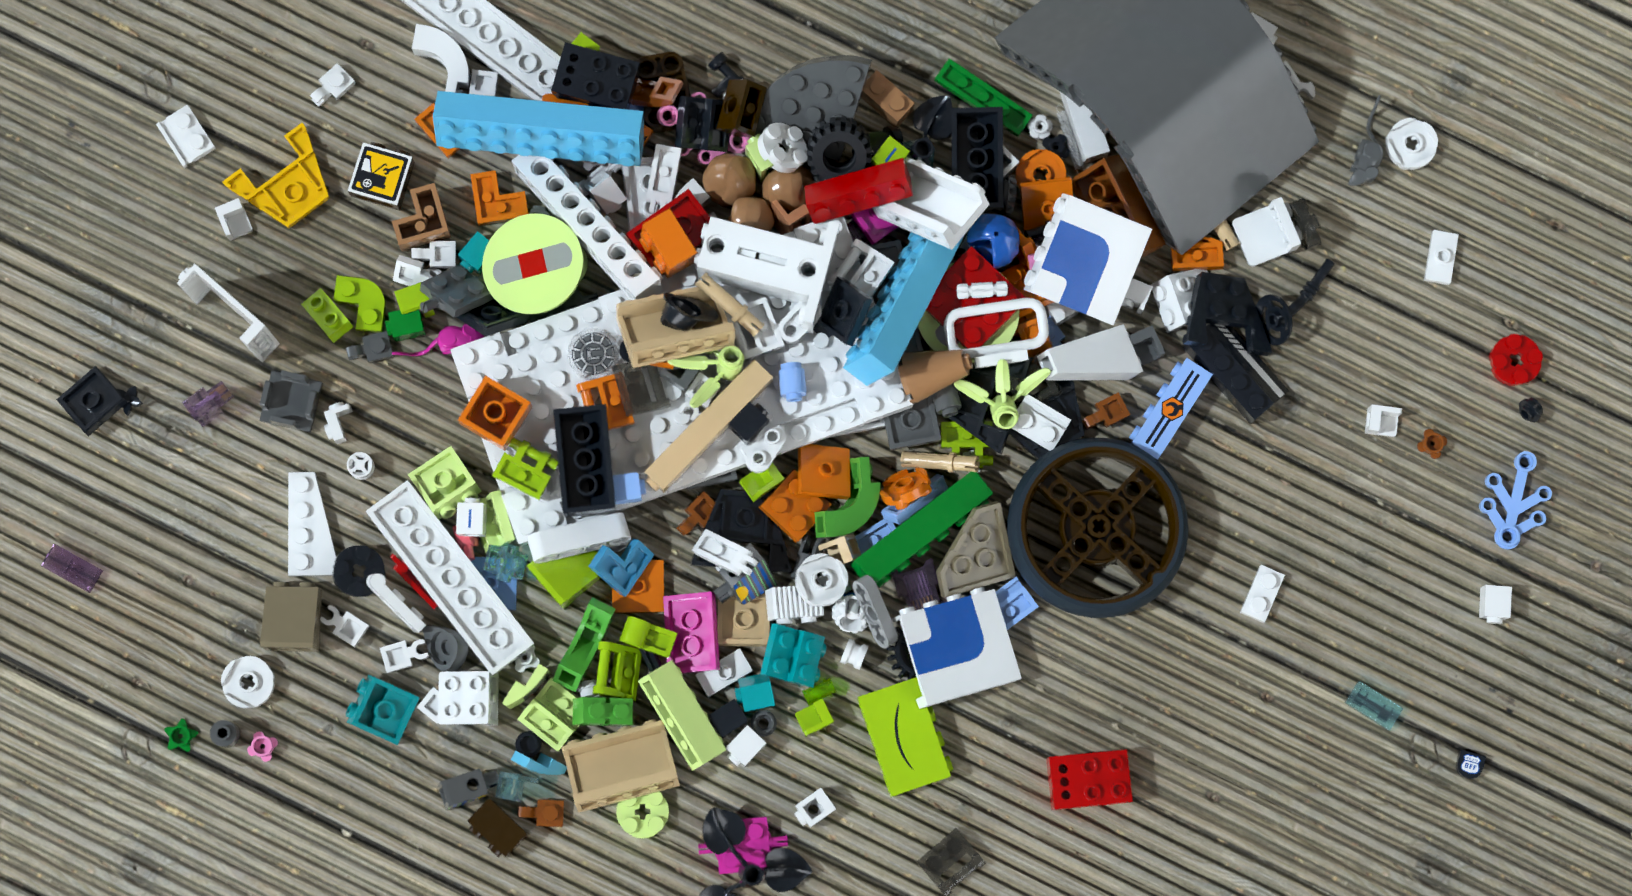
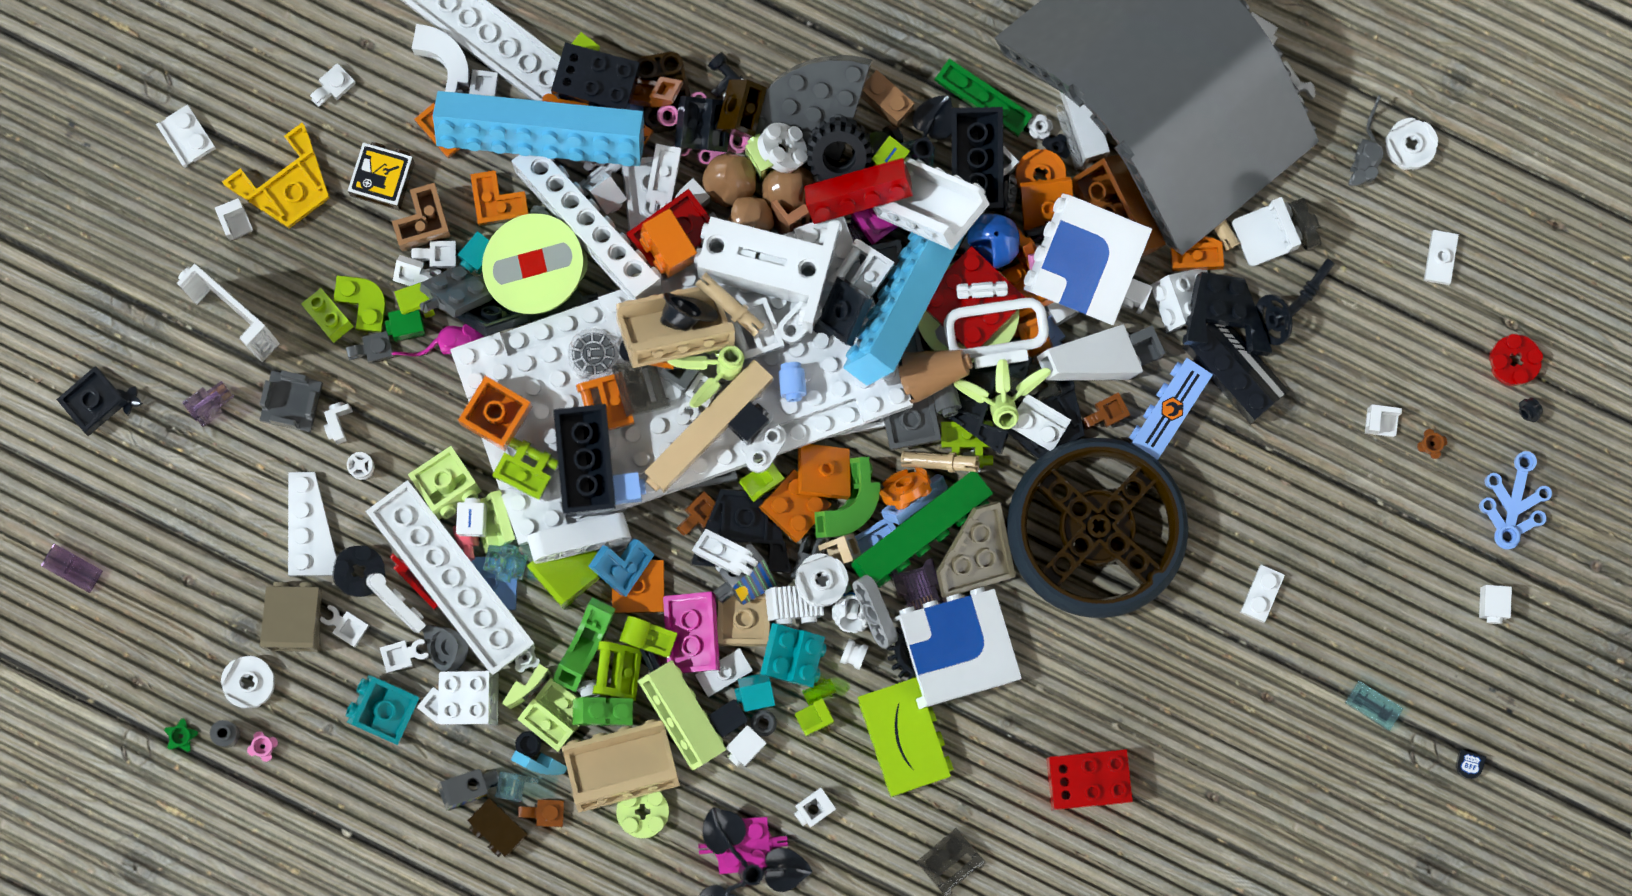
light blue plate [996,576,1039,630] -> none

